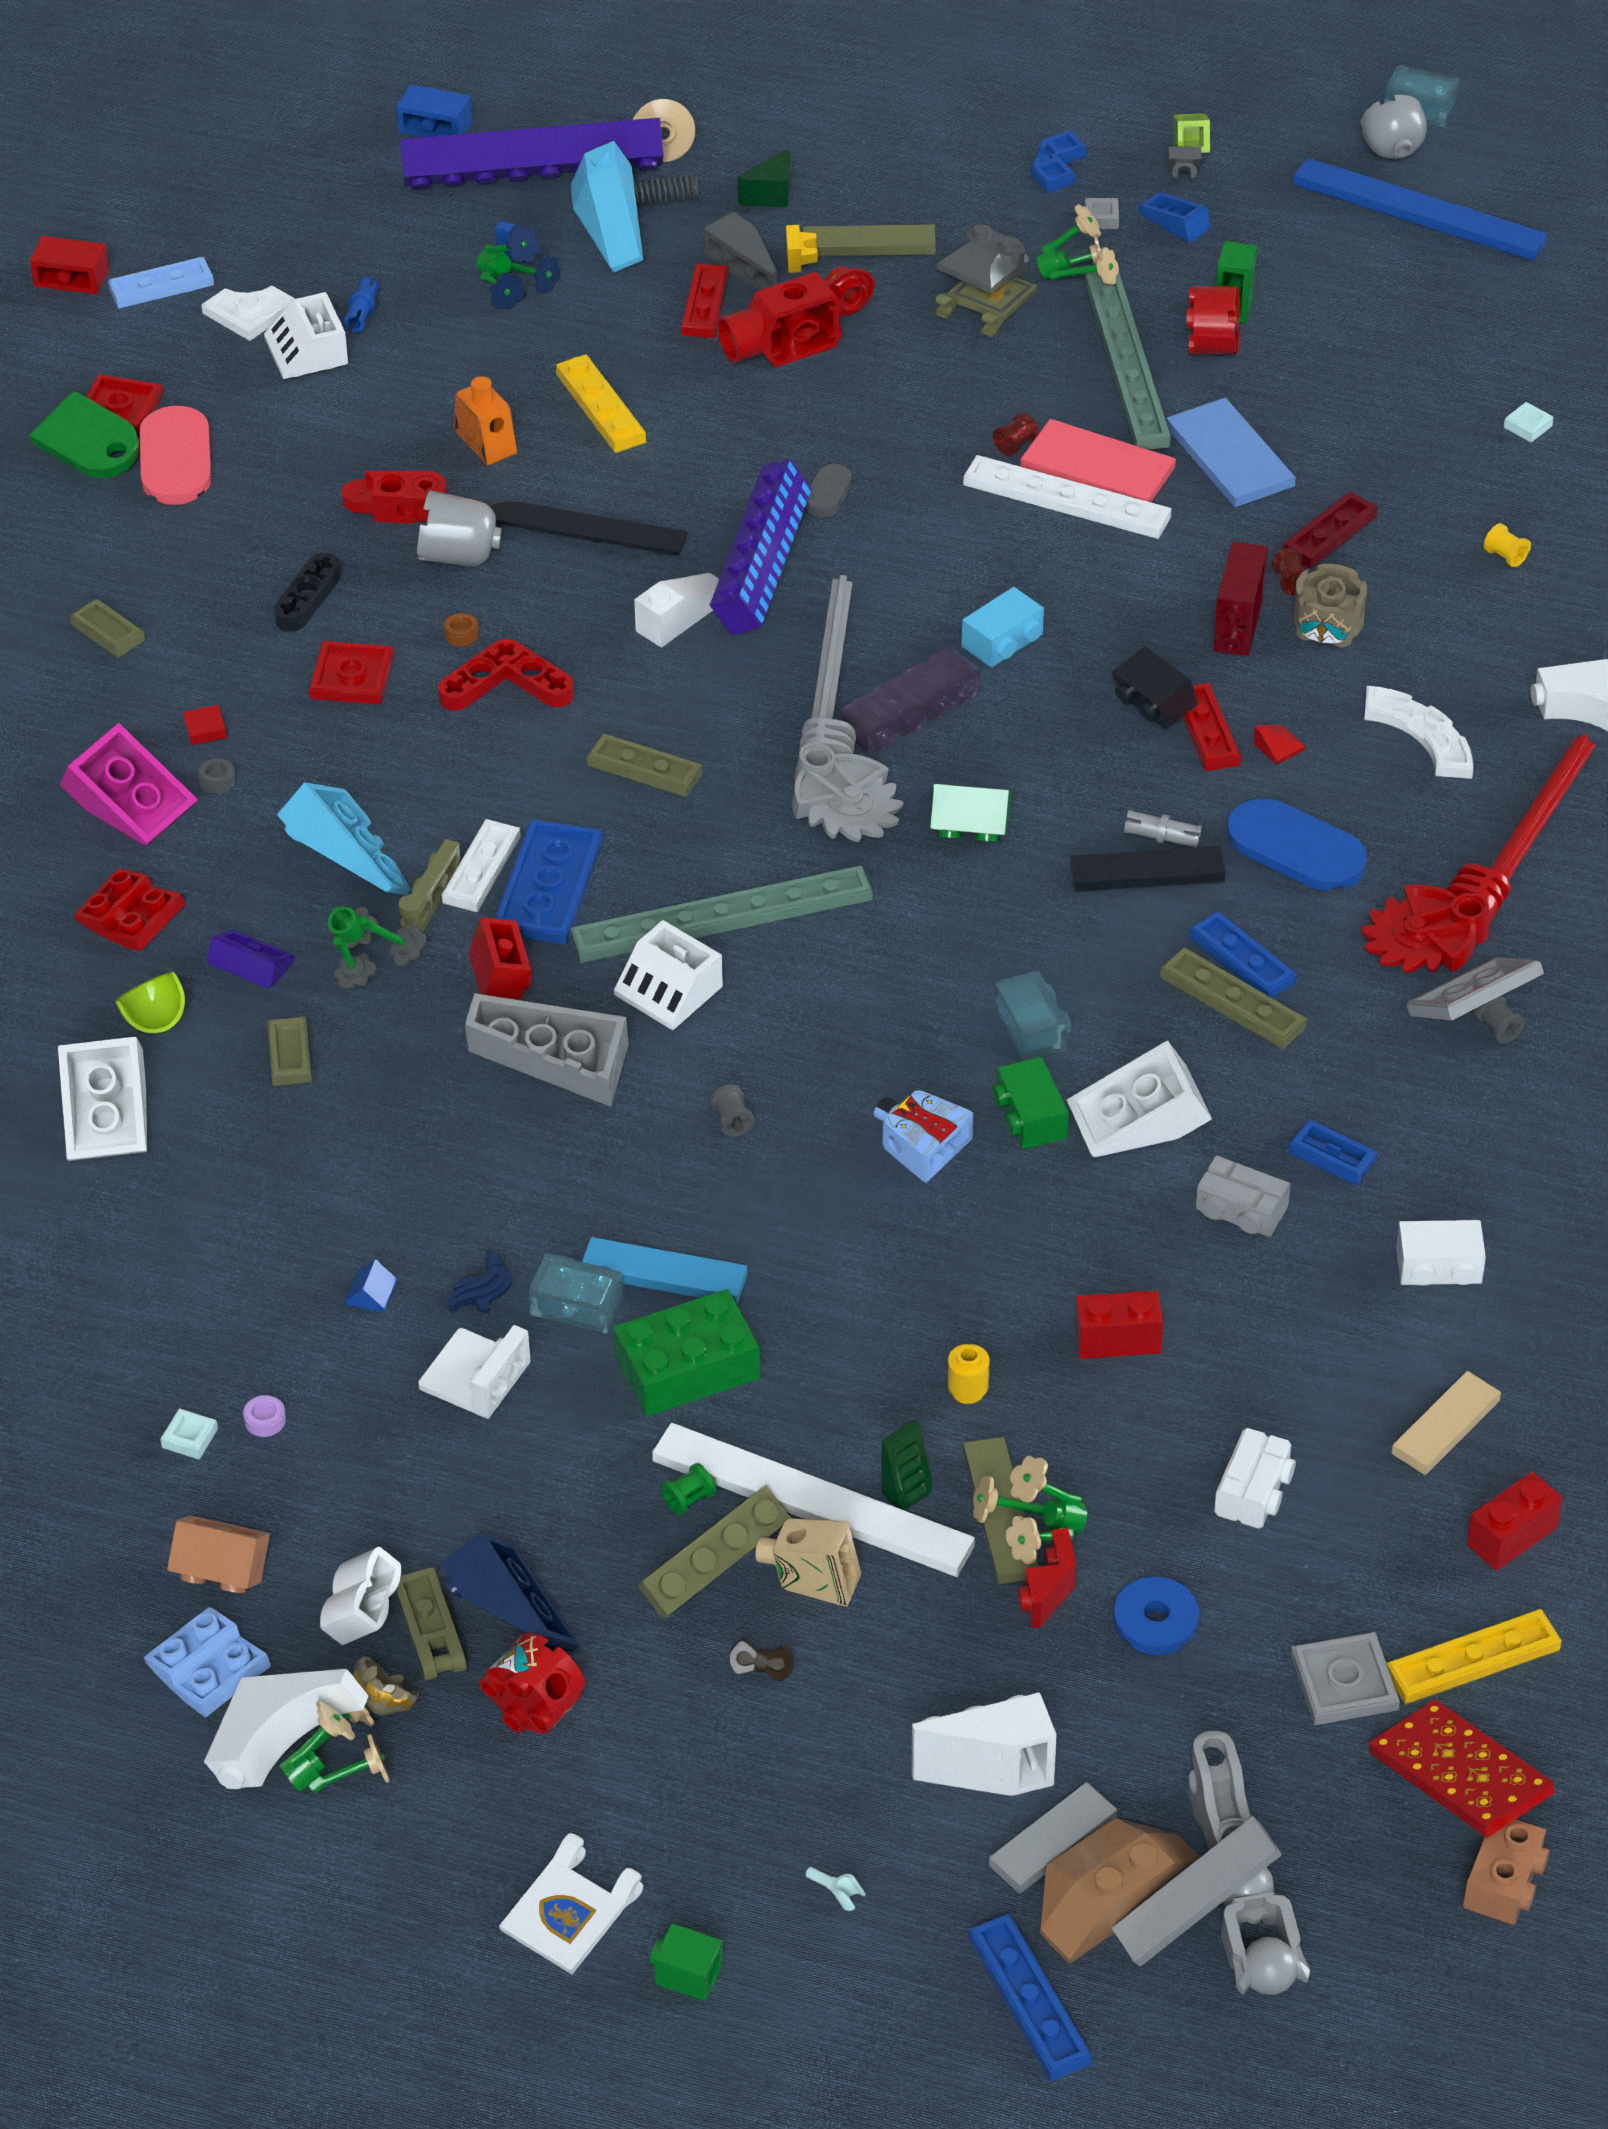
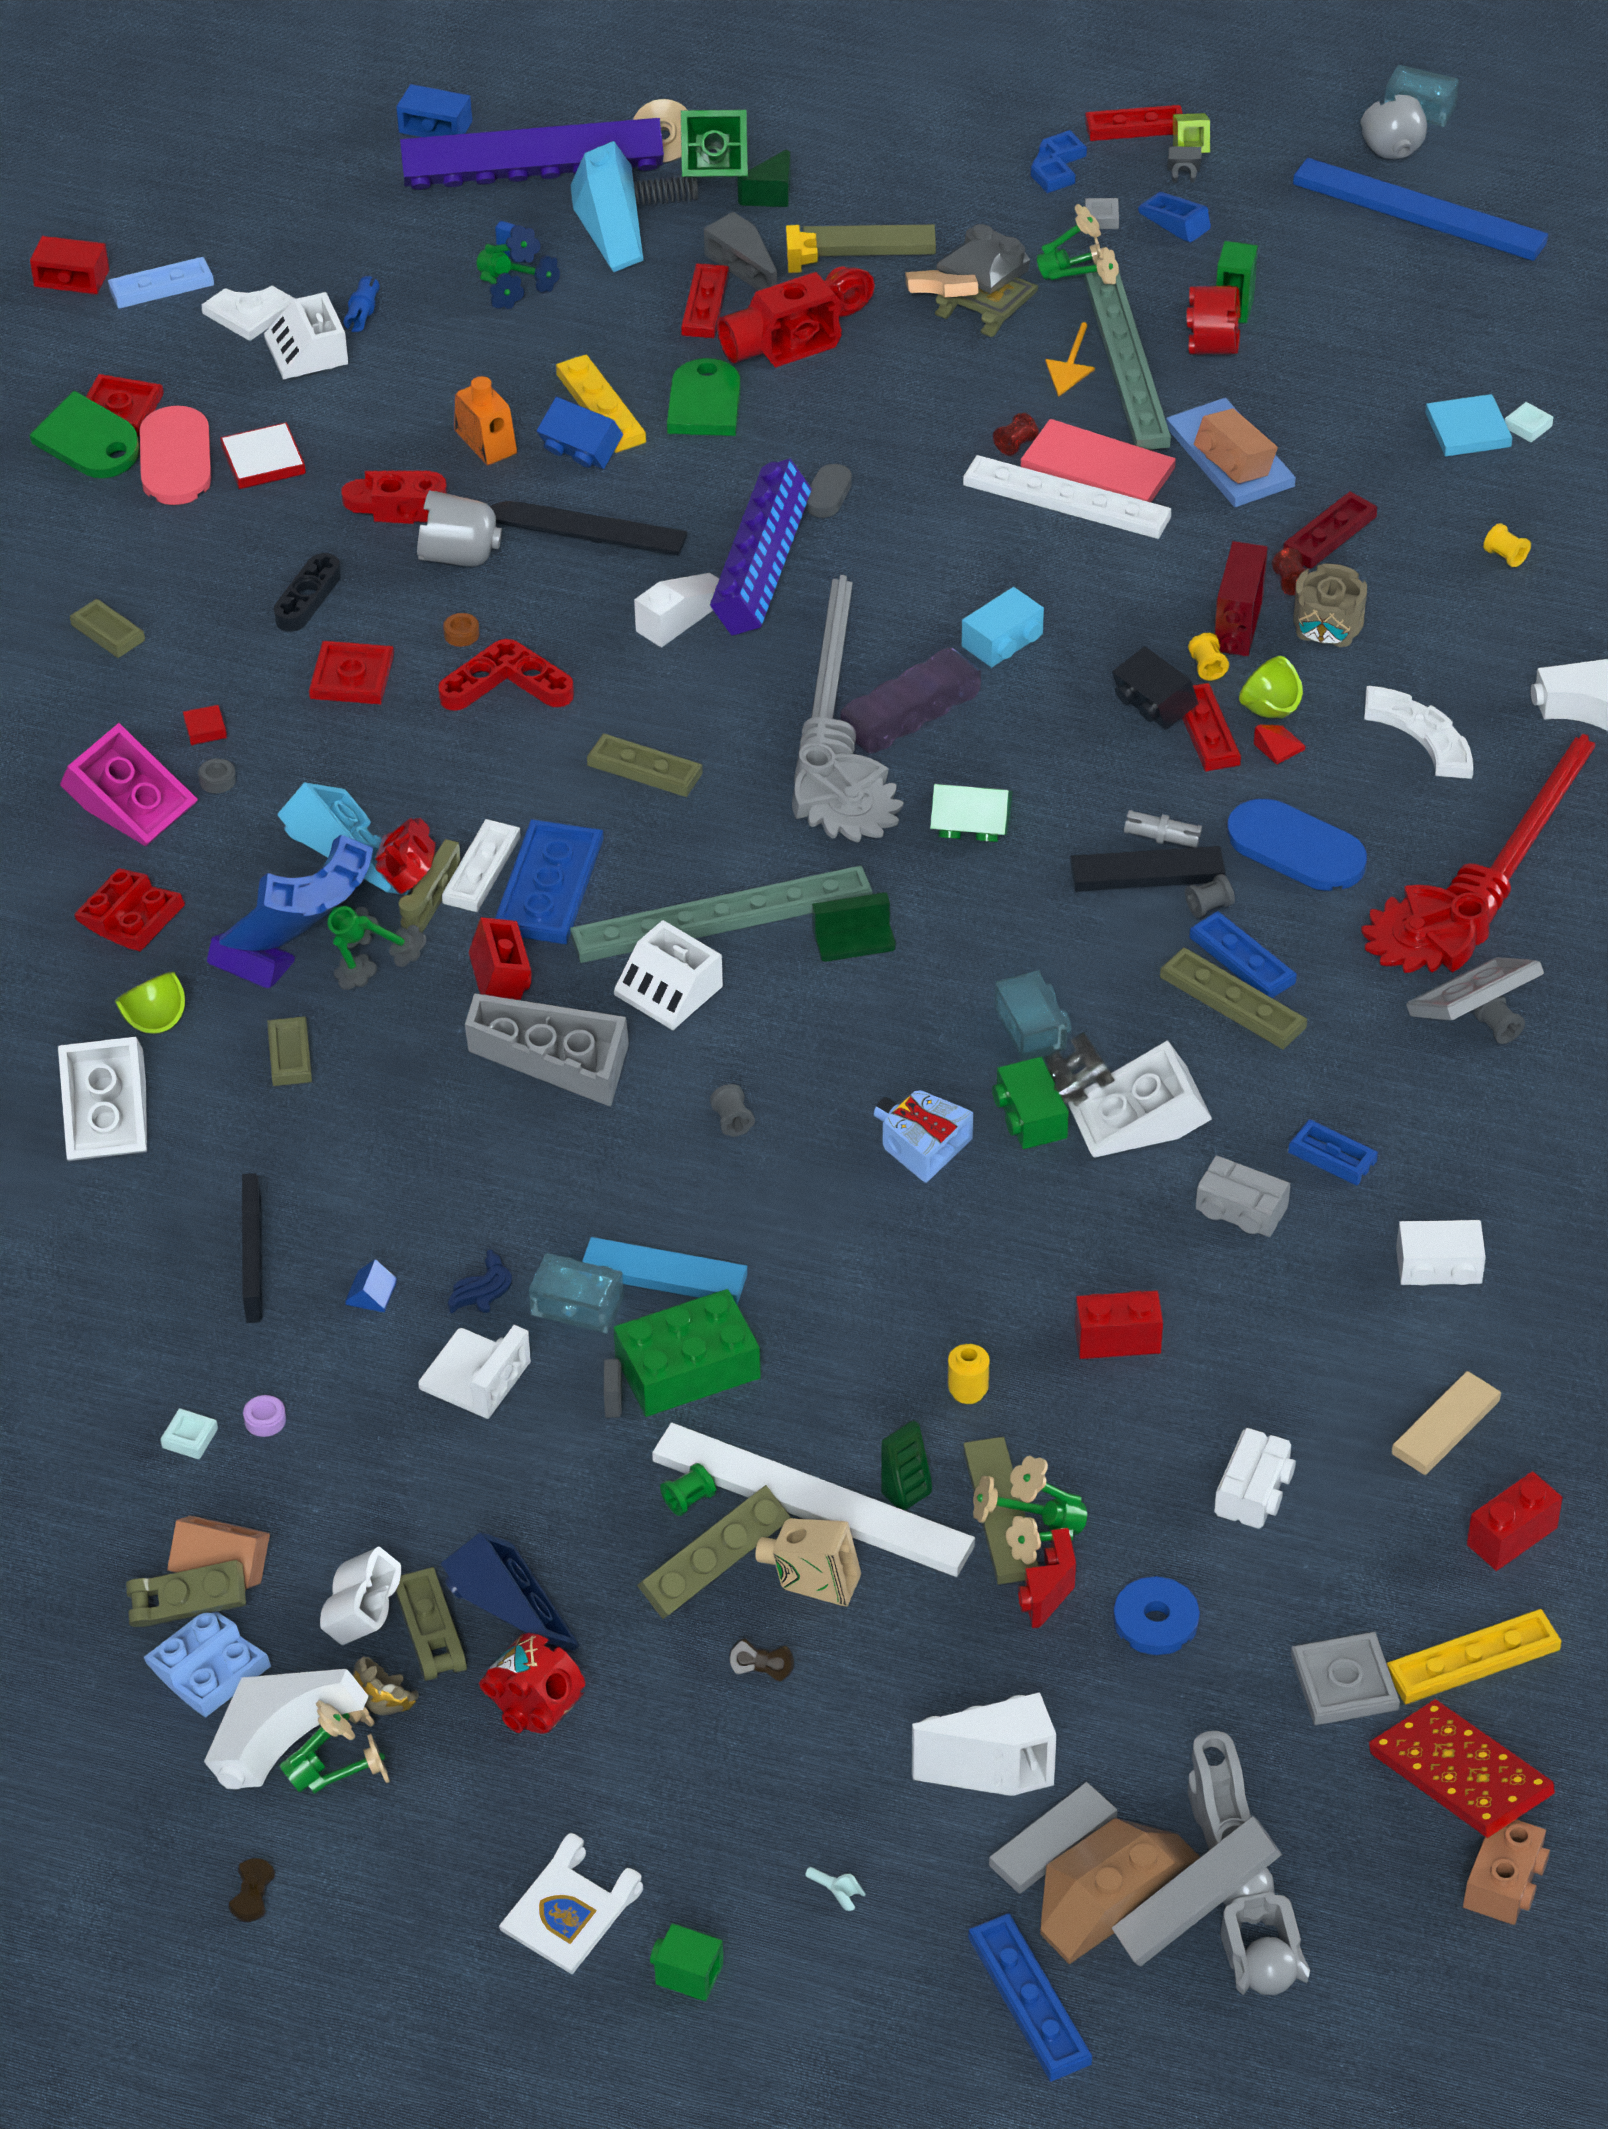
none -> olive plate [126,1560,246,1627]
none -> blue panel [219,835,373,951]
none -> white tile [220,422,306,489]
none -> dark brown piece [228,1858,275,1922]
none -> black tile [242,1173,263,1323]
none -> red piece [375,818,436,894]
none -> blue brick [536,396,623,469]
none -> dark grey tile [604,1359,622,1418]
none -> green tile [667,358,740,436]
none -> green slope [681,110,748,177]
none -> dark green panel [812,892,896,962]
none -> light nougat tile [905,270,978,297]
none -> light orange piece [1045,322,1095,397]
none -> clear smoke brick [1045,1031,1115,1107]
none -> red tile [1085,105,1183,141]
none -> dark grey bush [1185,874,1235,918]
none -> yellow bush [1188,632,1229,681]
none -> nougat brick [1193,408,1278,484]
none -> lime helmet [1239,656,1303,718]
none -> medium azure tile [1425,394,1512,457]

